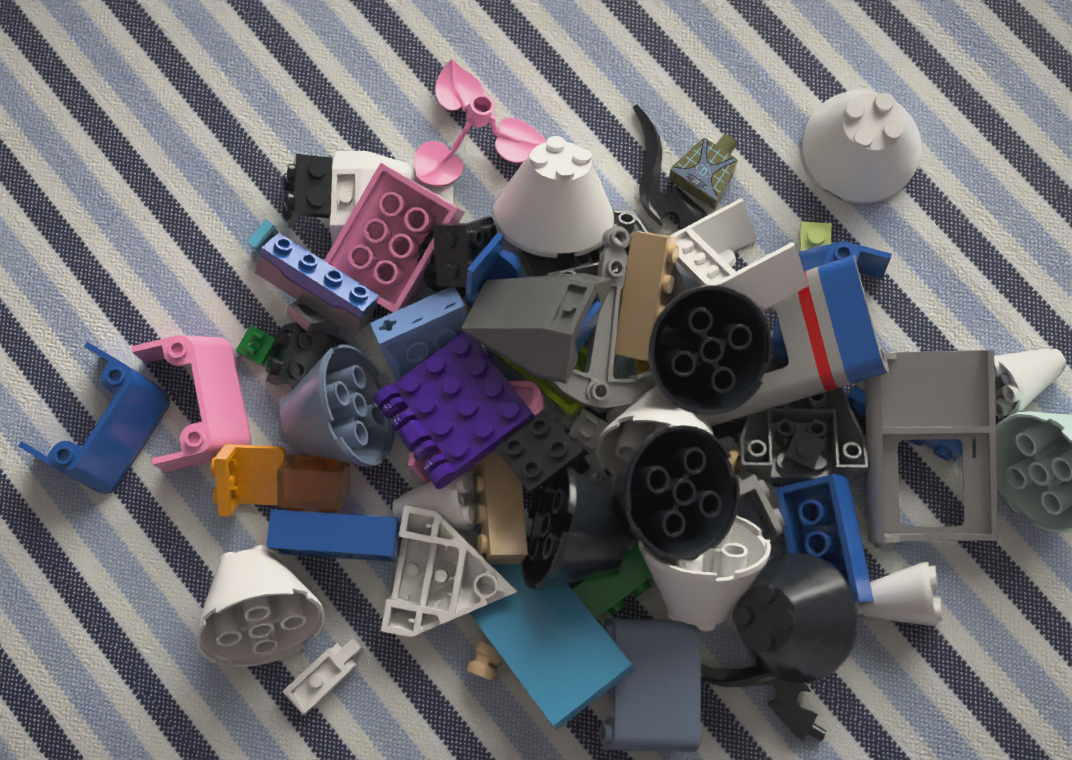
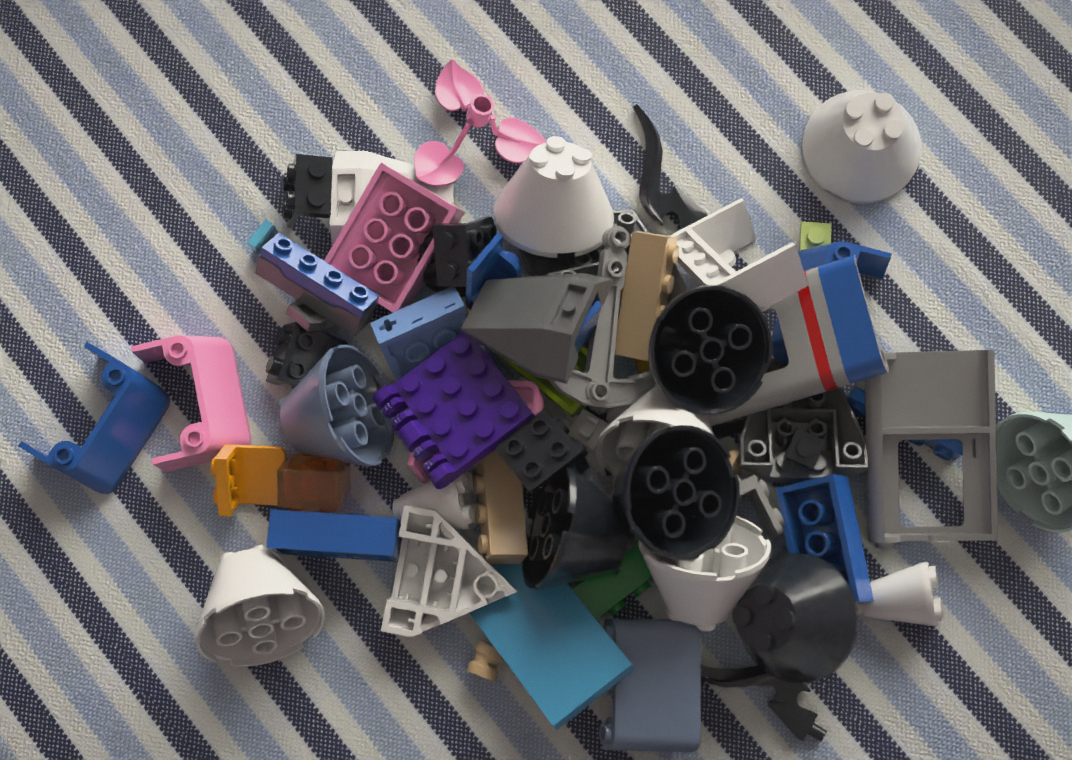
green tile [235,325,276,367] -> none
white hinge [282,638,364,715] -> none
olive torso [669,134,738,211] -> none
white cone [995,349,1066,417] -> none

